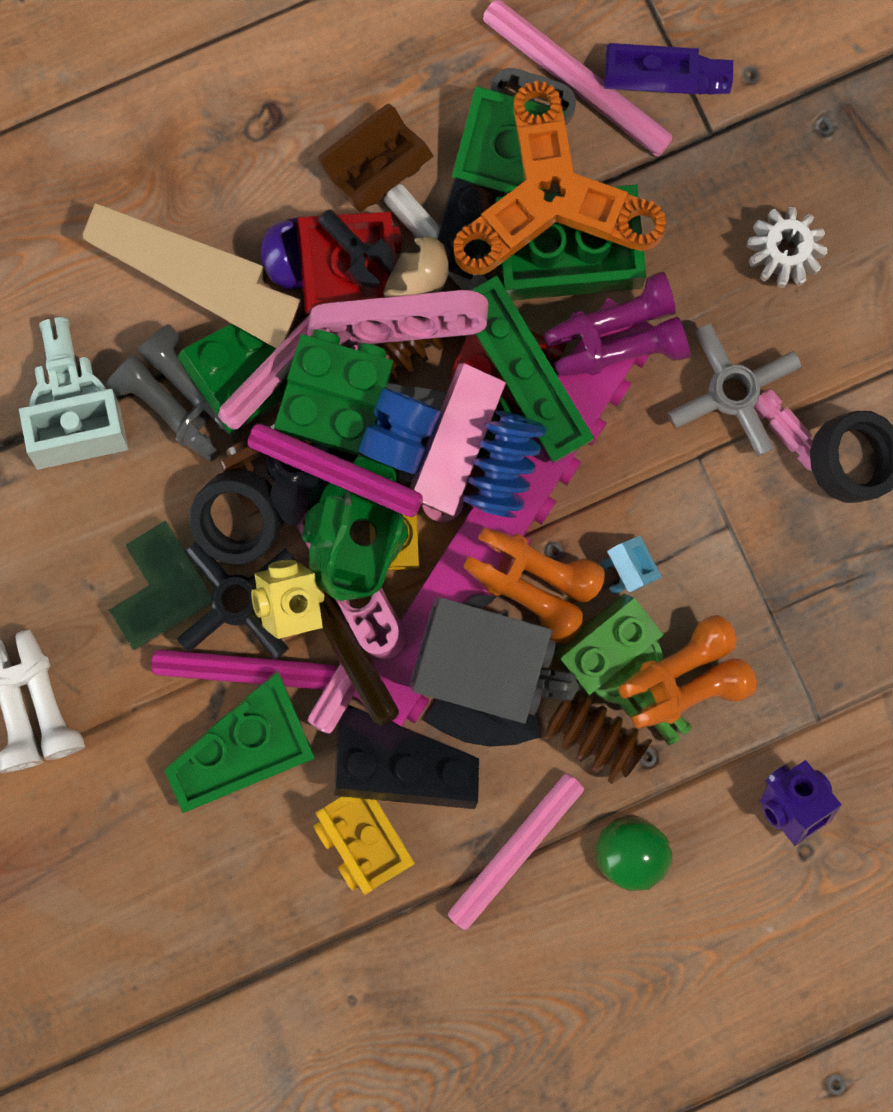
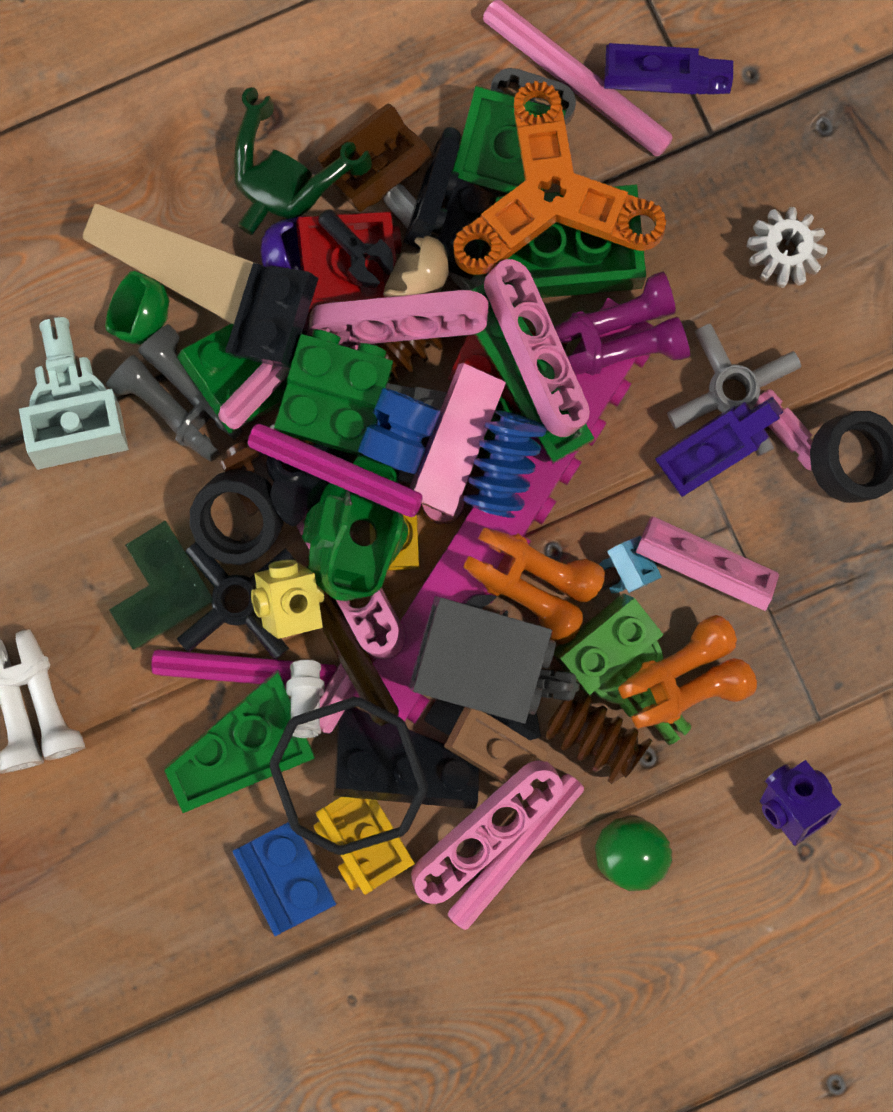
none -> green hair [105,271,170,345]
none -> black plate [225,263,319,368]
none -> blue plate [232,822,337,936]
none -> dark green piece [234,87,372,235]
none -> black piece [270,697,428,855]
none -> white pin [286,660,325,738]
none -> black hinge [403,127,461,249]
none -> bright pink beam [411,760,563,904]
none -> medium nougat plate [444,707,548,785]
none -> bright pink beam [484,259,590,437]
none -> bright pink tile [635,516,779,611]
none -> dark purple hinge [655,396,783,497]

